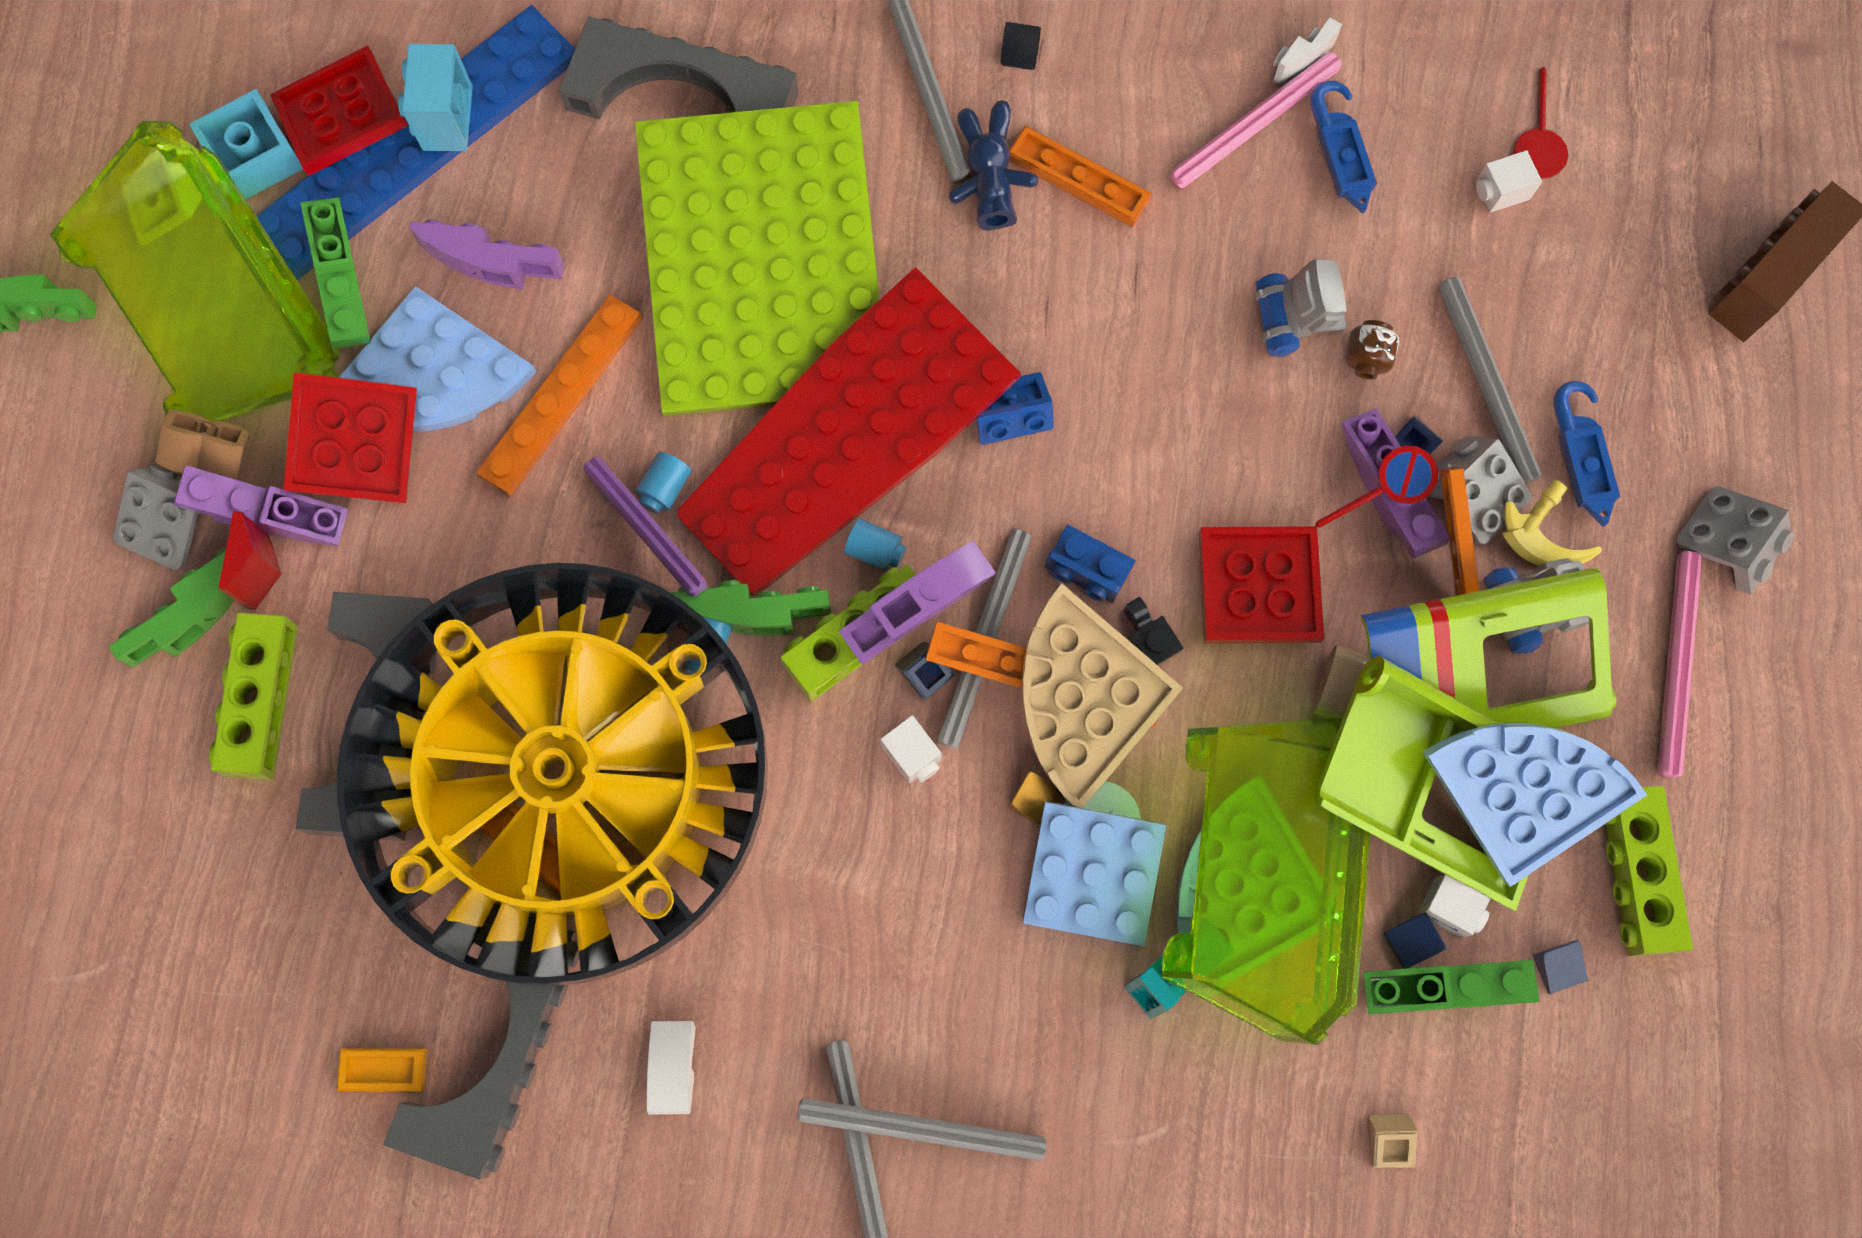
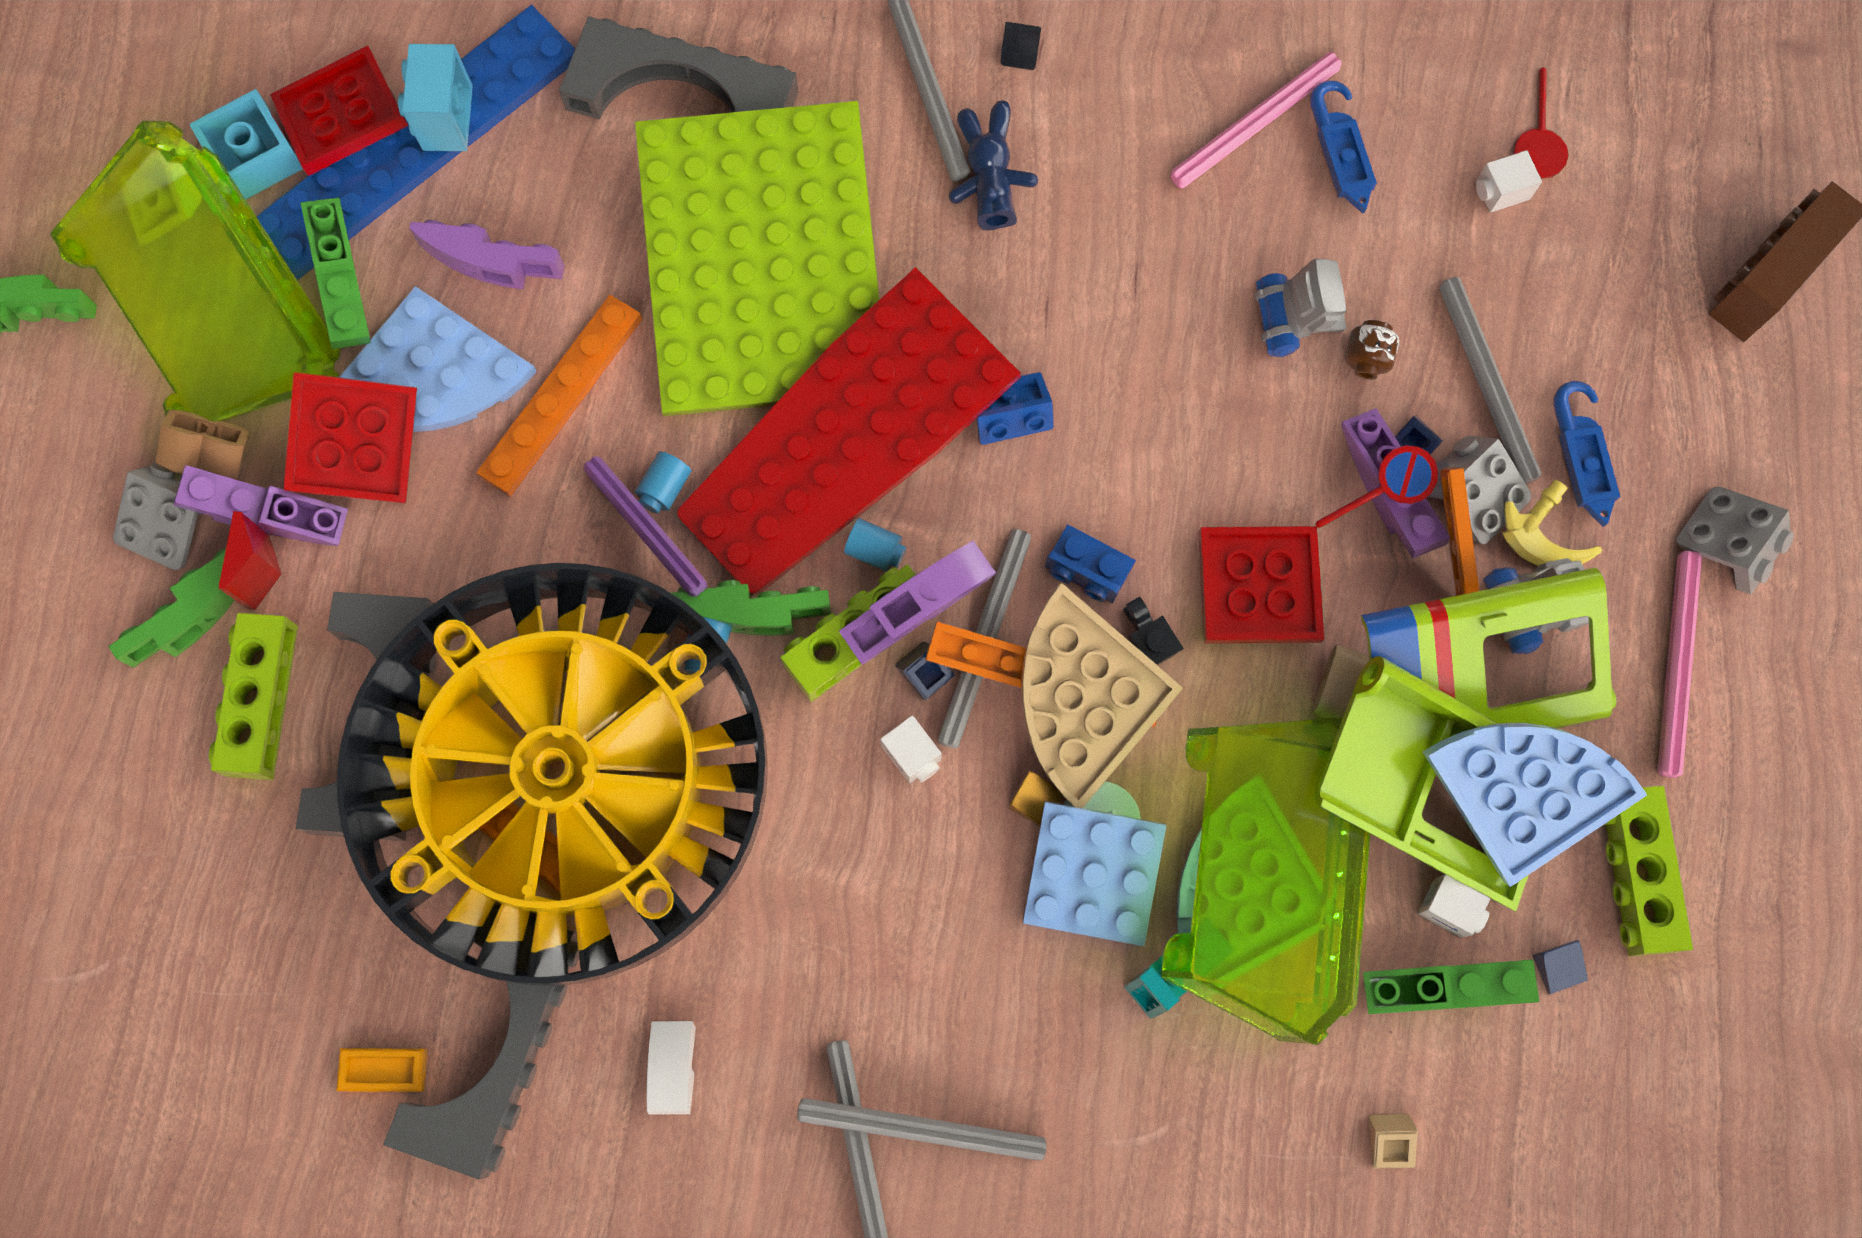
orange tile [1009,125,1152,227] -> none
white slope [1273,17,1342,86] -> none
dark blue slope [1384,912,1447,969] -> none

